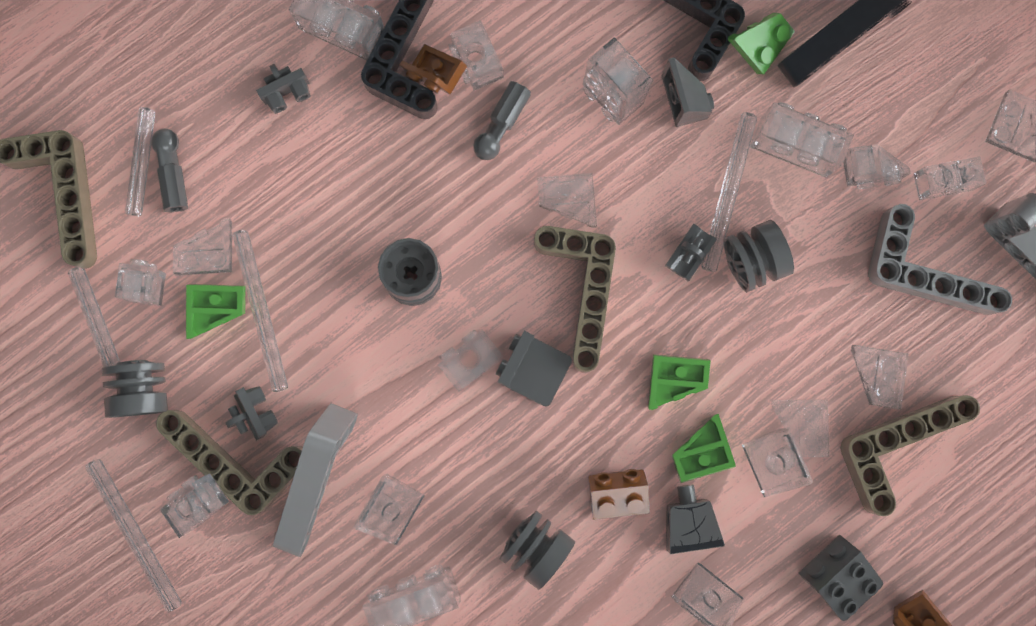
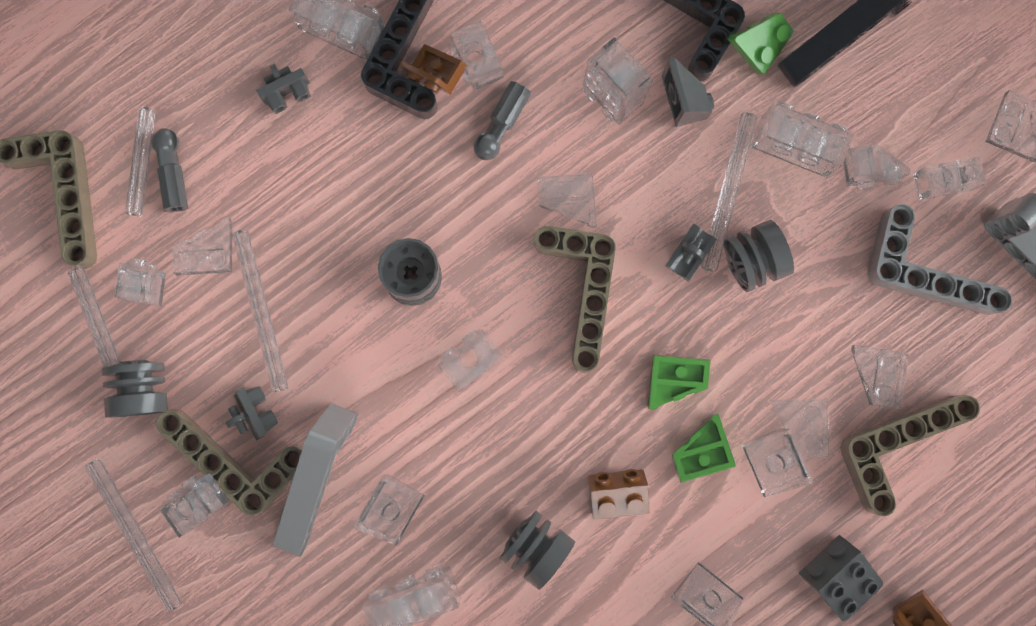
bright green wing [186,284,246,339] -> none
dark grey bracket [496,330,572,406] -> none
dark grey torso [666,484,725,554] -> none

